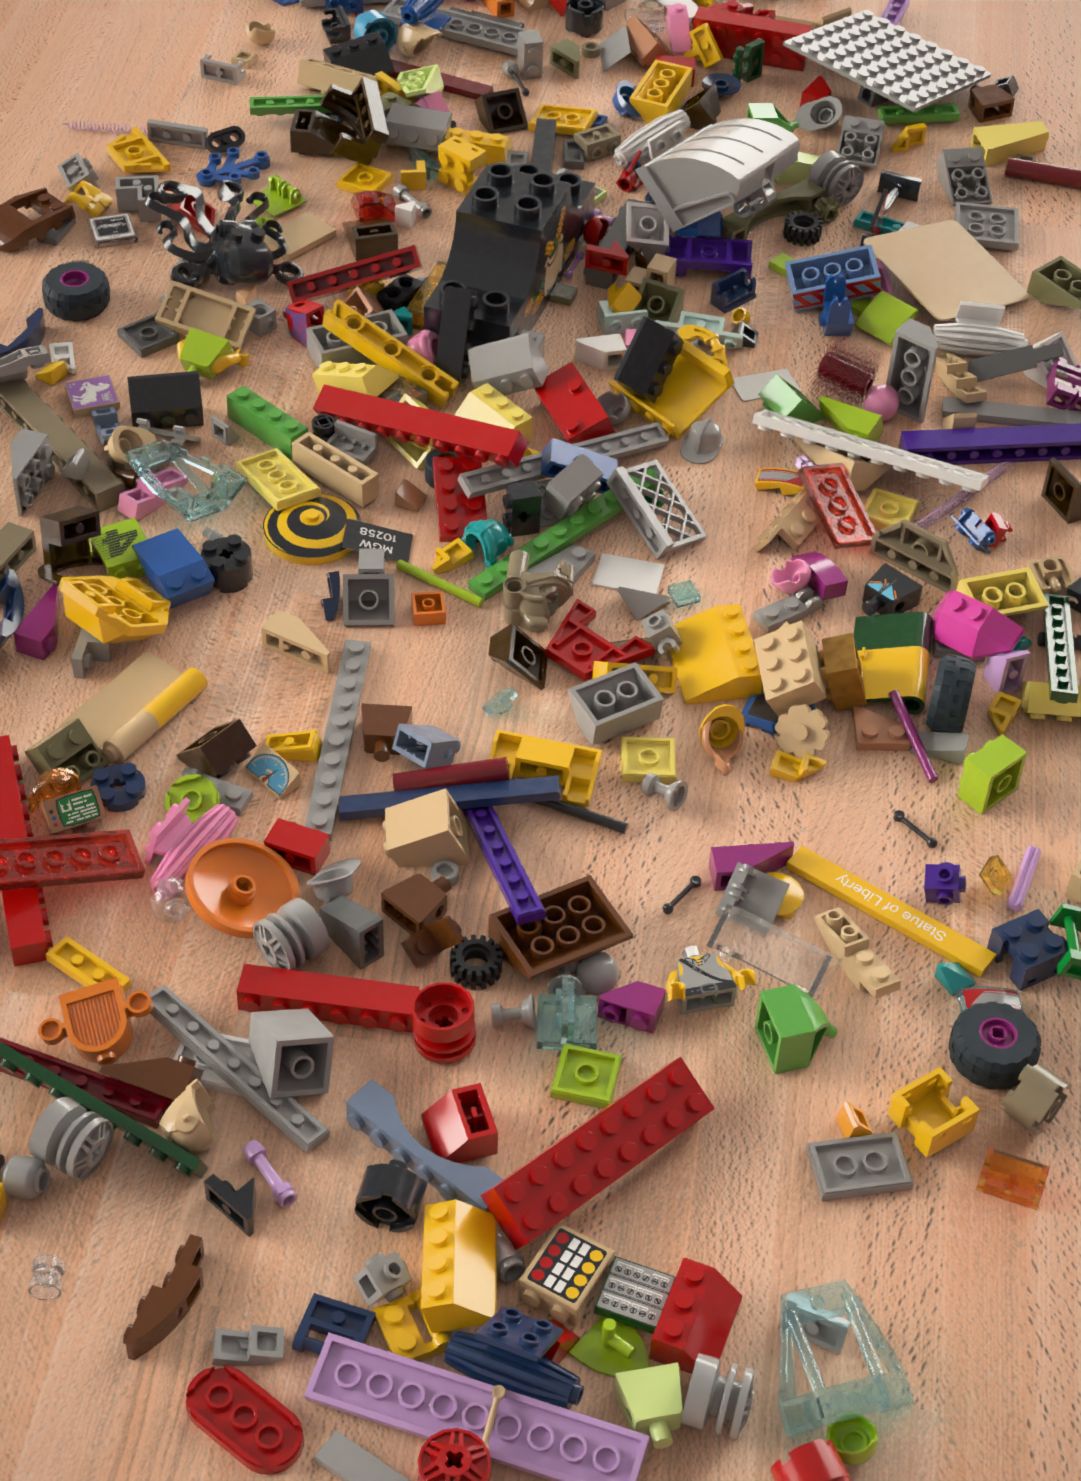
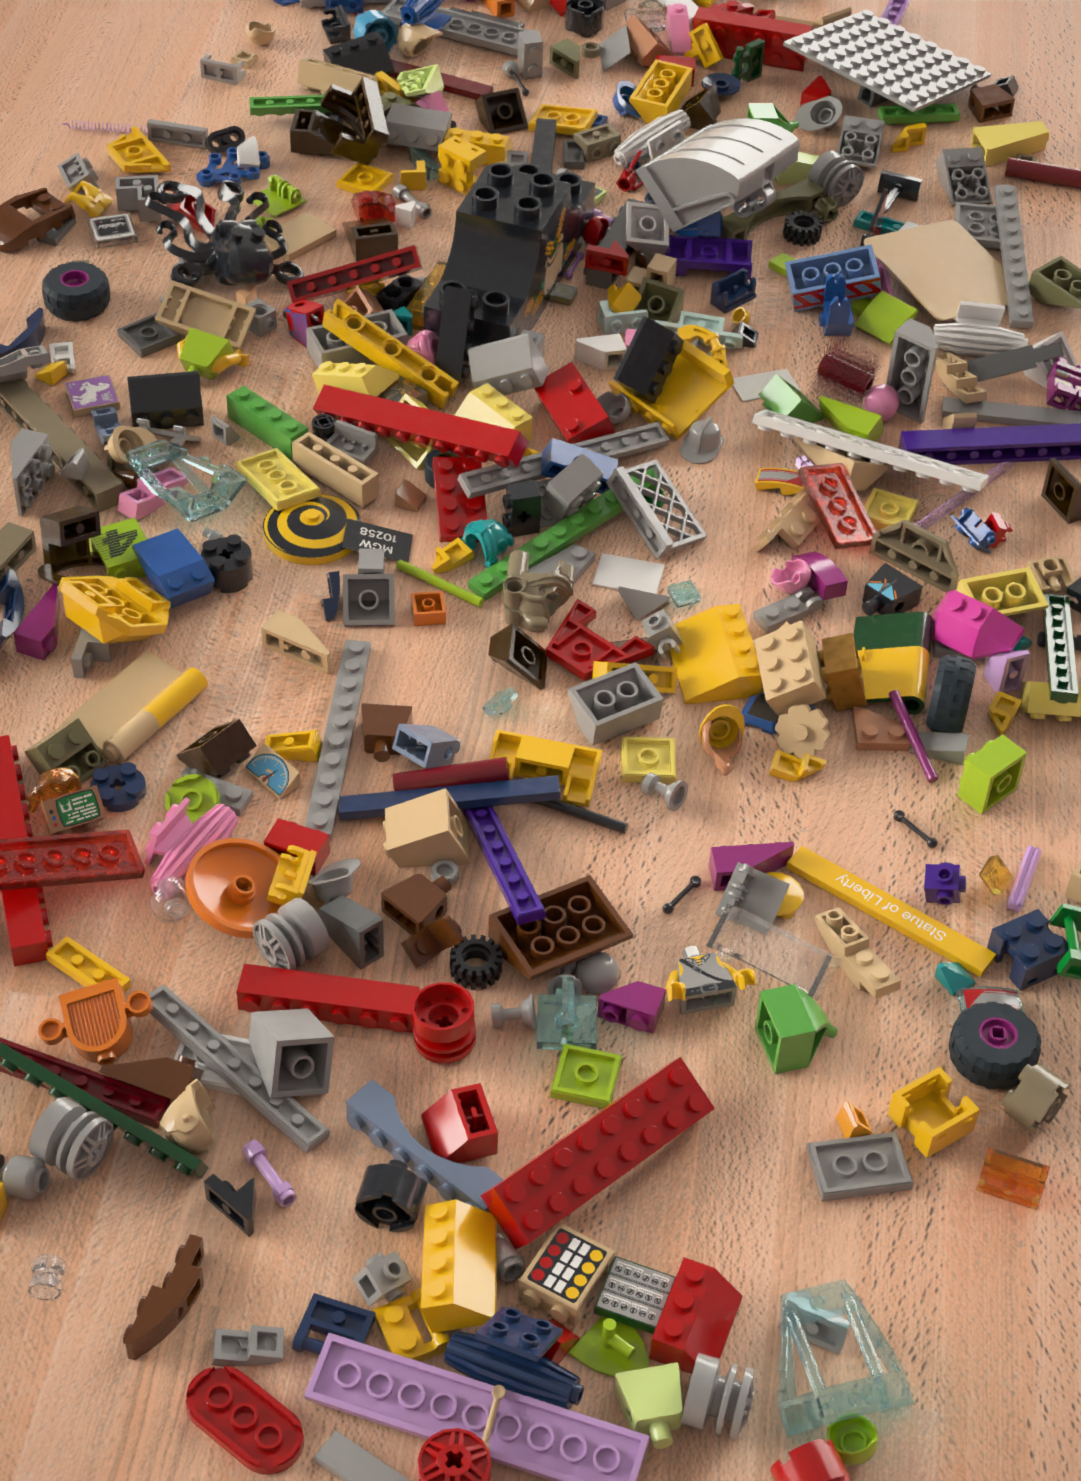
none -> white slope [237,136,260,168]
none -> yellow hinge [266,845,317,906]
none -> light grey plate [994,185,1034,328]

